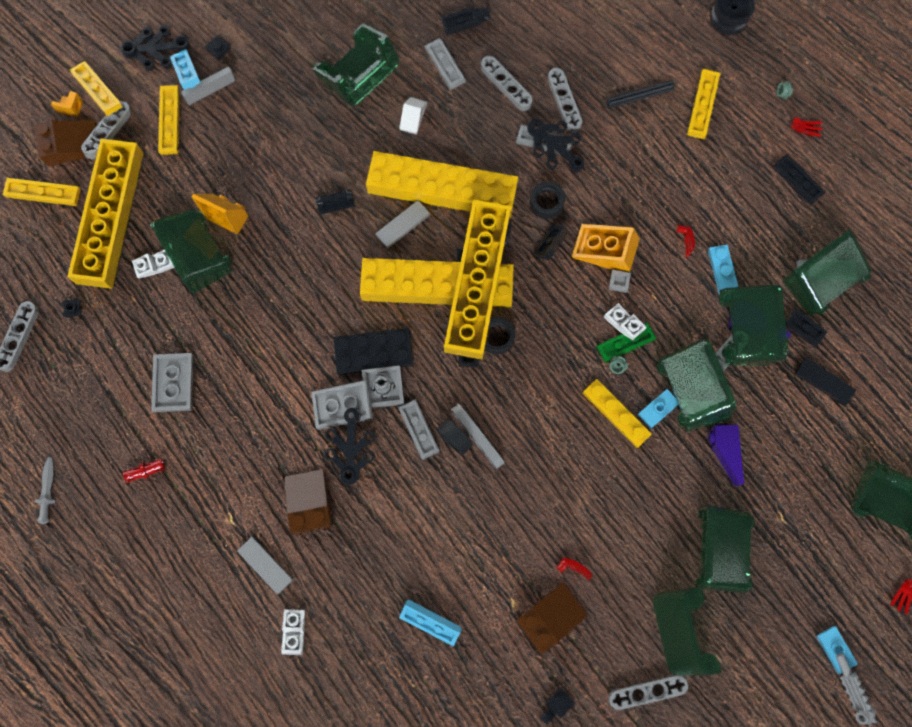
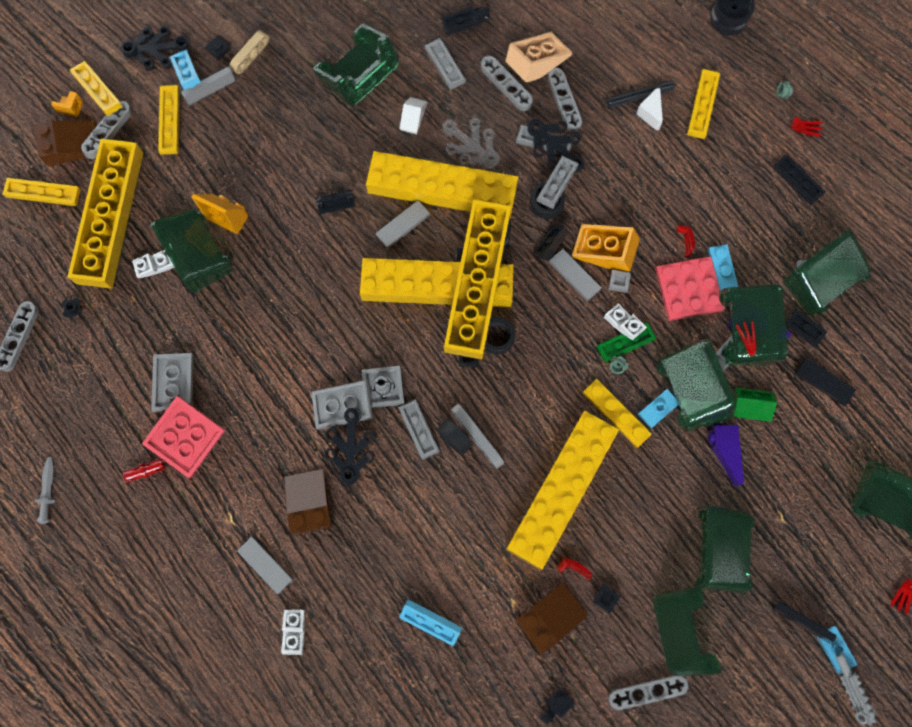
black plate [333,328,413,375] -> none
none -> coral plate [142,396,226,478]
none -> tan beam [229,30,269,74]
none -> clear plant [442,118,500,168]
none -> light nougat slope [505,32,573,82]
none -> yellow brick [506,410,619,570]
none -> light grey tile [537,156,578,209]
none -> light grey tile [549,249,601,302]
none -> black plate [592,585,621,614]
none -> white slope [637,88,663,130]
none -> coral plate [655,256,725,321]
none -> green panel [732,387,777,422]
none -> red piece [736,321,757,356]
none -> black tile [773,602,837,644]

